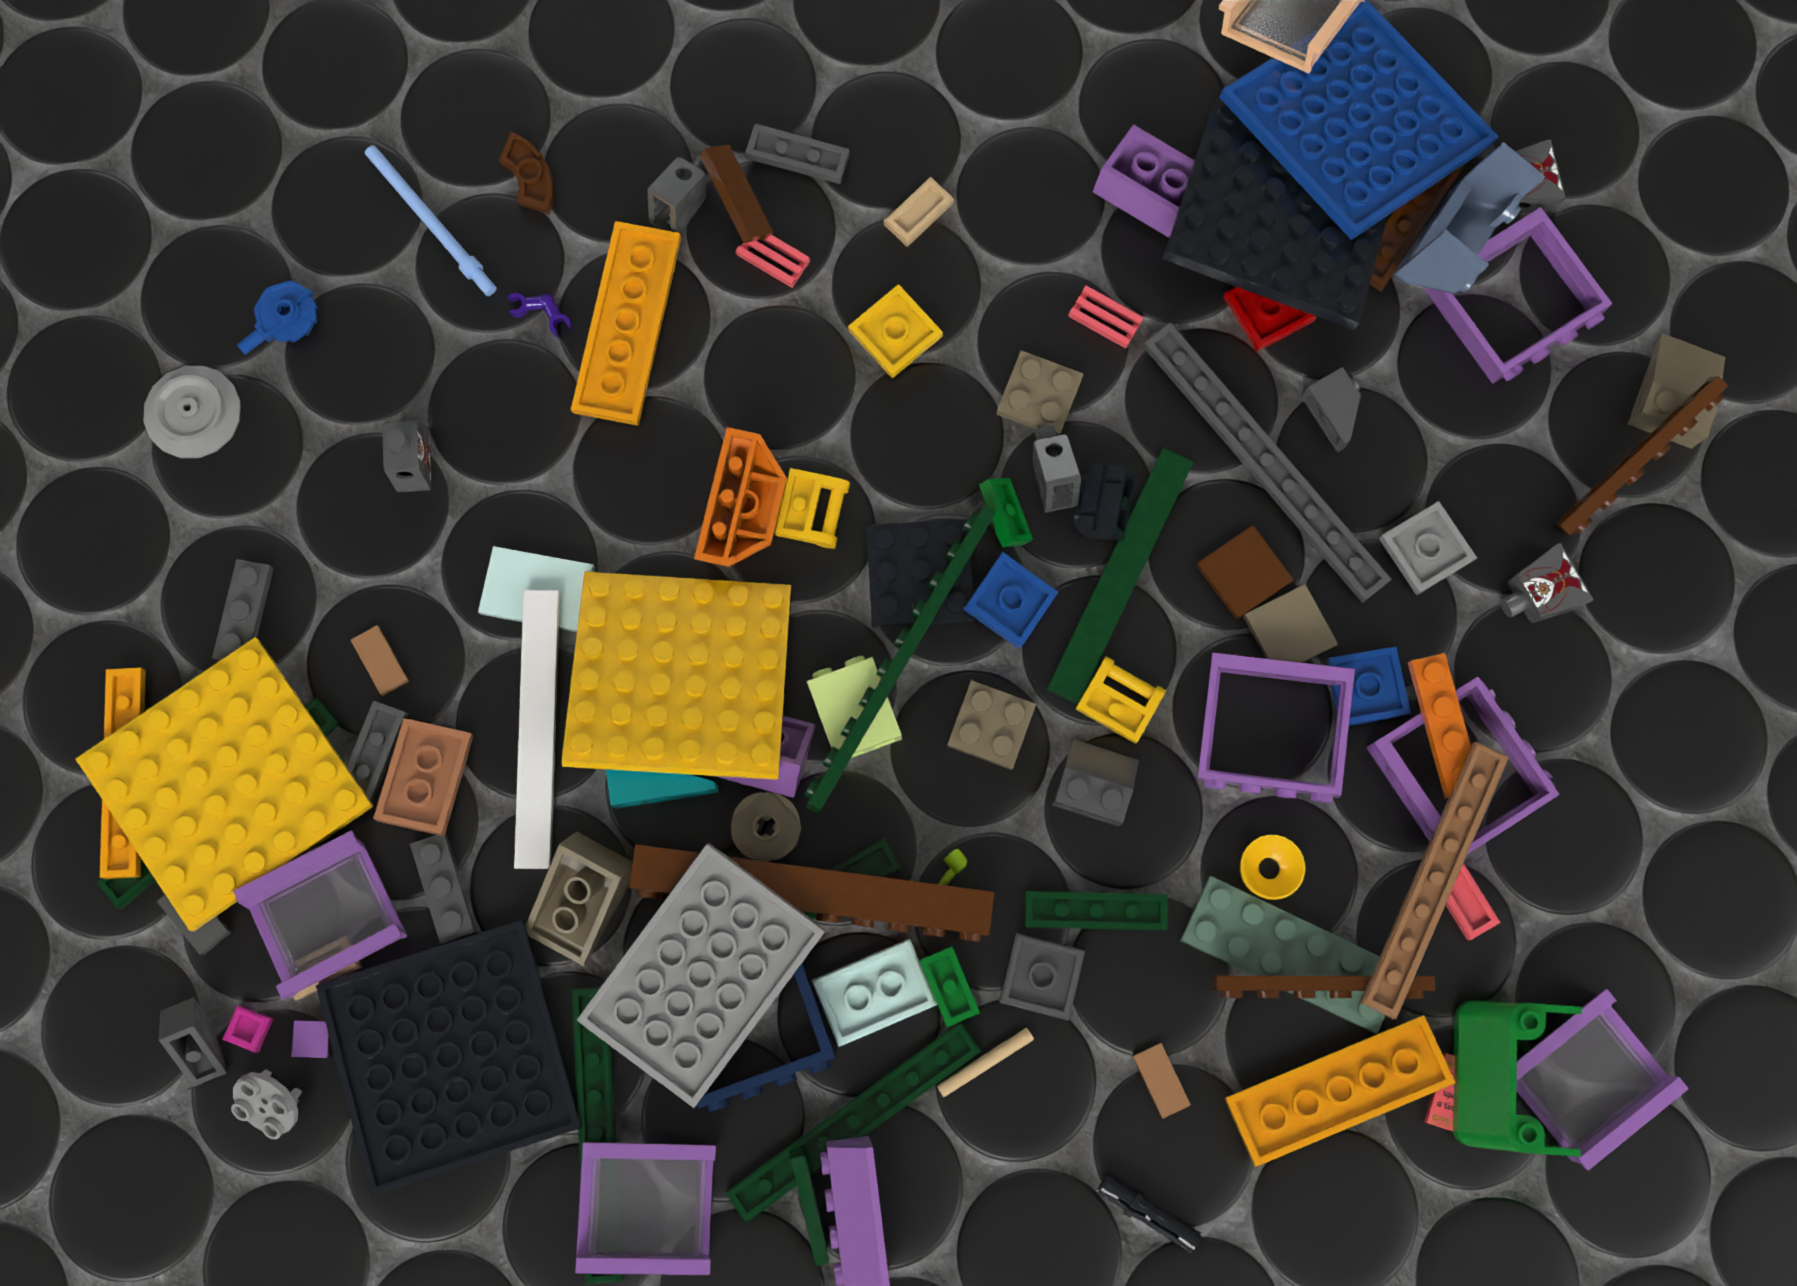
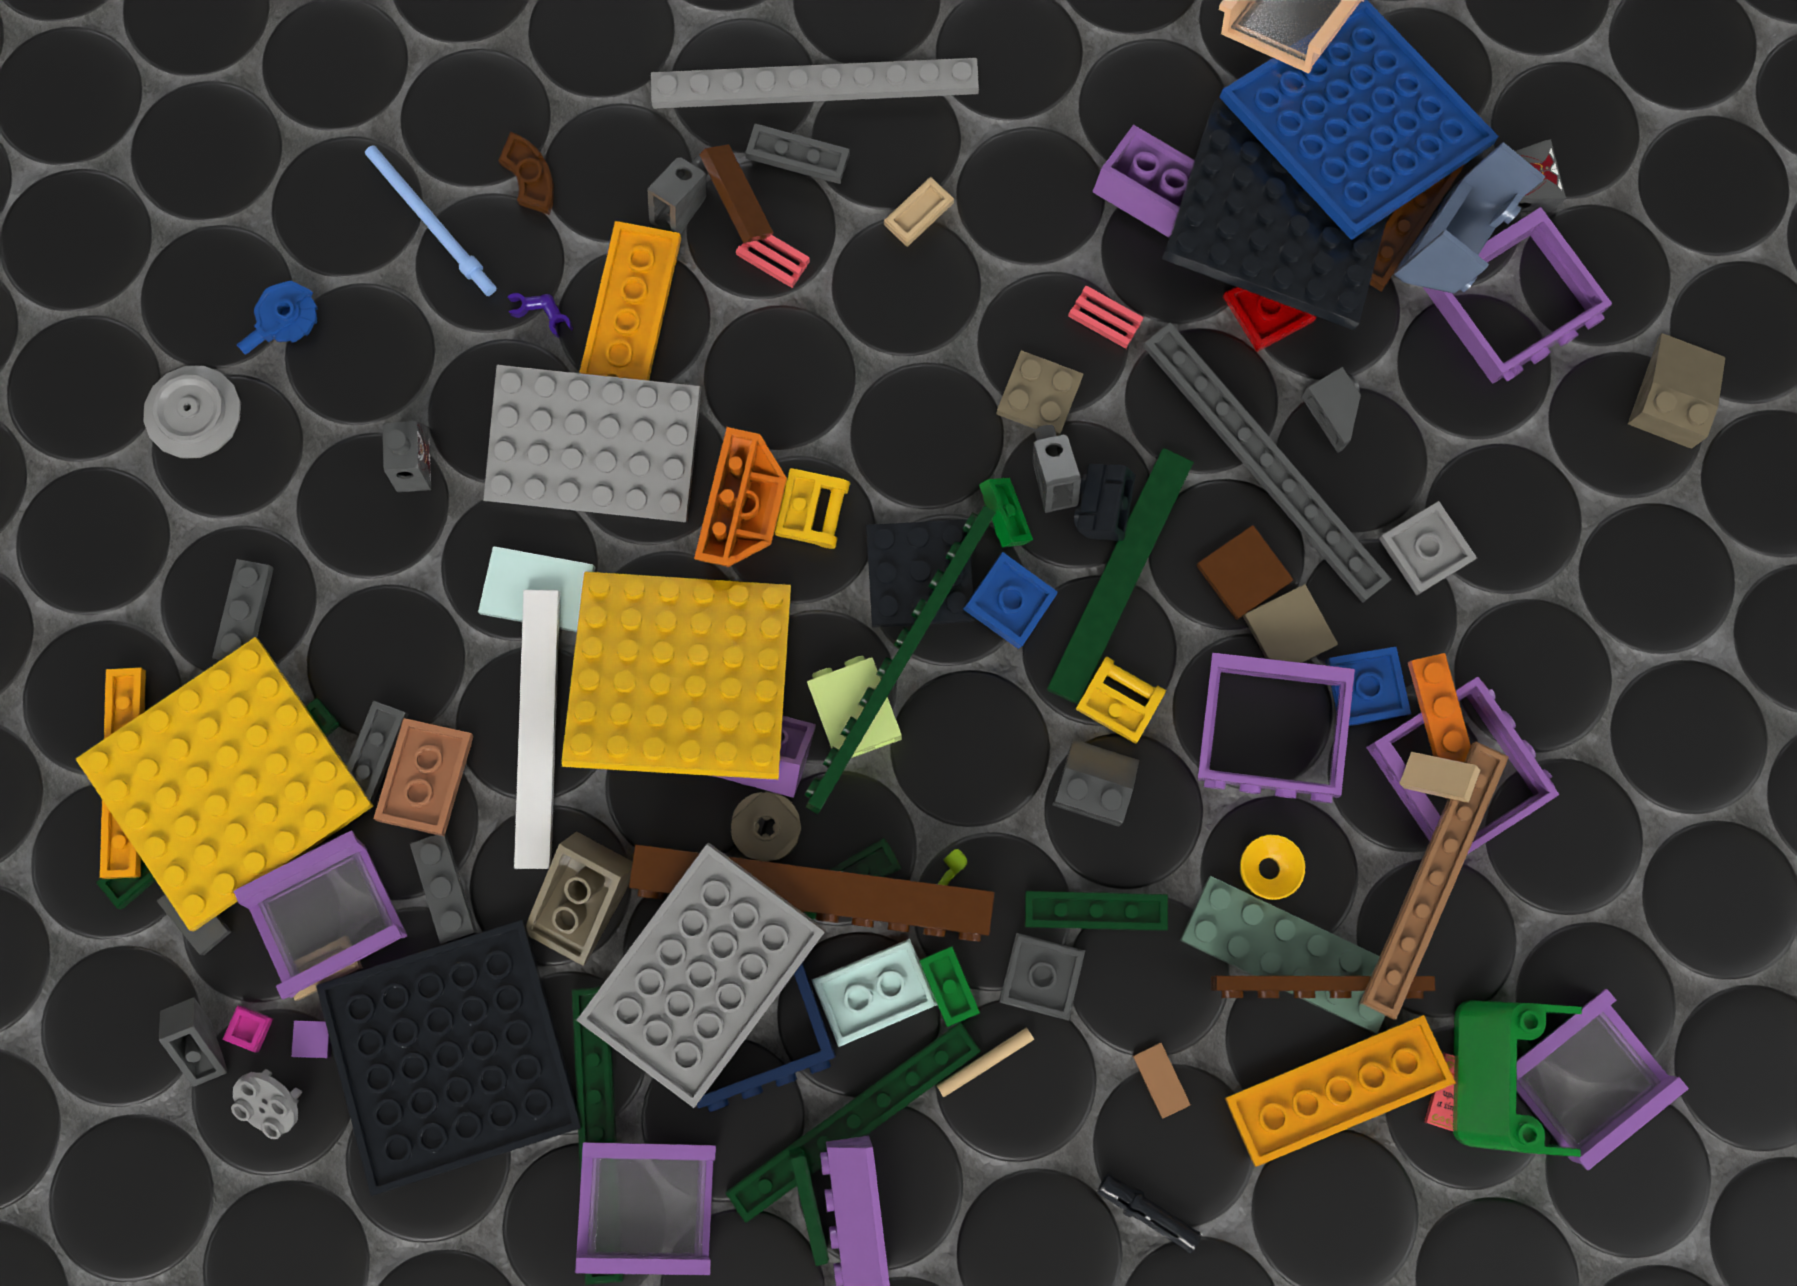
medium nougat piece [351,625,409,696] -> none
teal slope [606,769,719,809] -> none
yellow plate [848,284,943,379] -> none
dark tan plate [947,680,1036,770] -> none
coral tile [1446,863,1501,941] -> none
dark grey torso [1500,543,1594,623] -> none
reddish brown plate [1555,376,1728,535] -> none
none -> light grey plate [483,365,702,523]
none -> light grey plate [651,58,979,109]
none -> tan tile [1400,752,1480,803]

